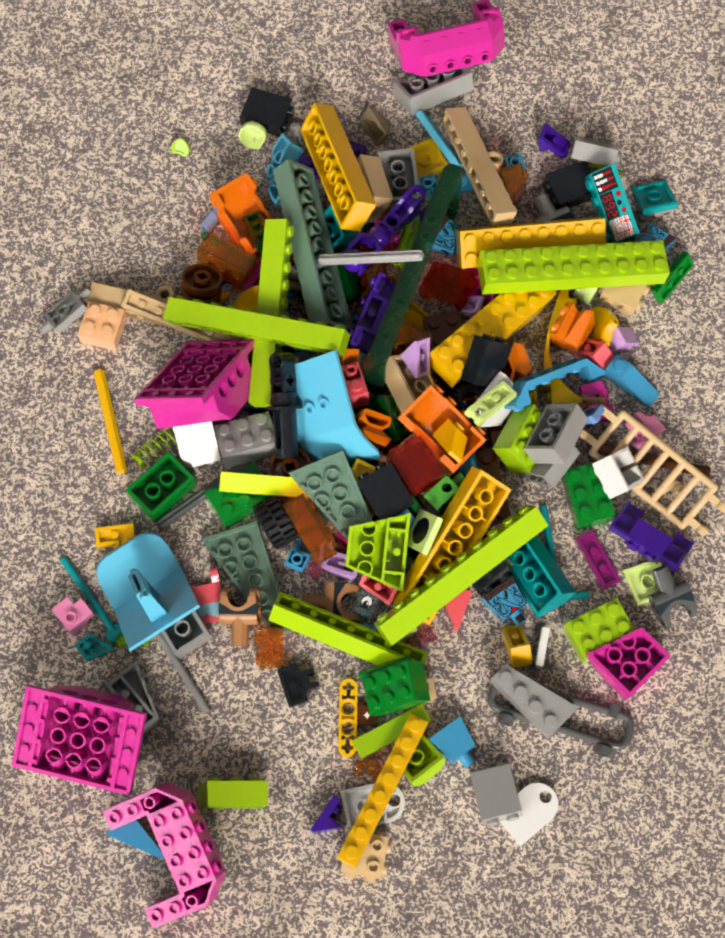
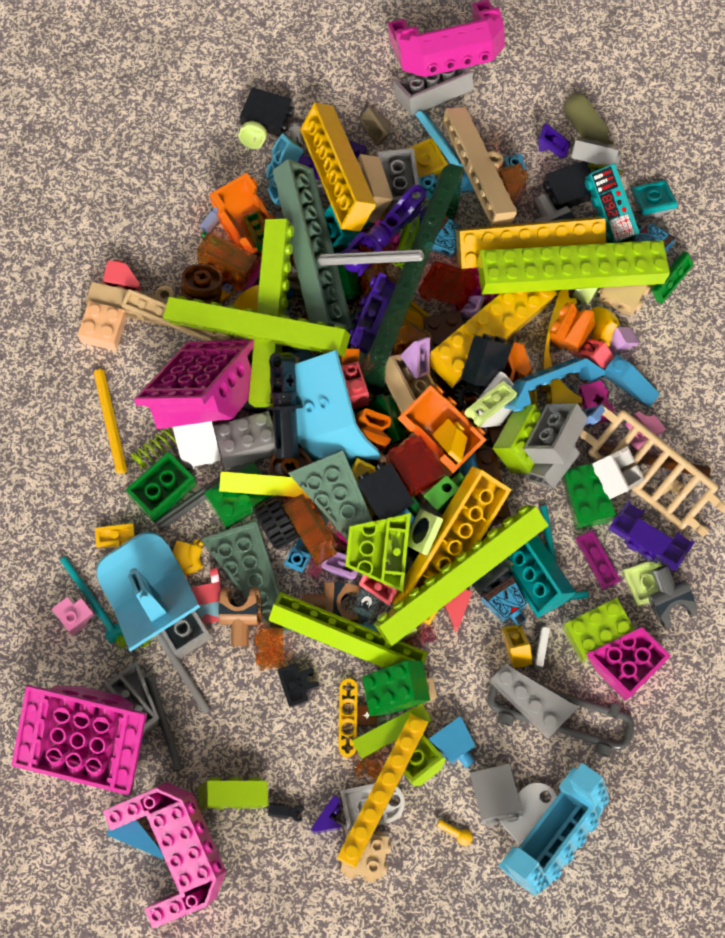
light grey plate [39,287,92,335] -> none
teal piece [74,633,115,661] -> none
piece [171,138,190,157] -> none
green bar [358,656,411,679] -> none
medium nougat bar [579,393,605,408] -> none
none -> coral slope [103,260,142,291]
none -> dark grey bar [145,677,185,772]
none -> yellow arm [172,539,204,575]
none -> black bar [268,802,305,822]
none -> yellow bar [436,819,473,846]
none -> medium azure wedge [499,763,609,896]
none -> olive brick [564,92,614,145]

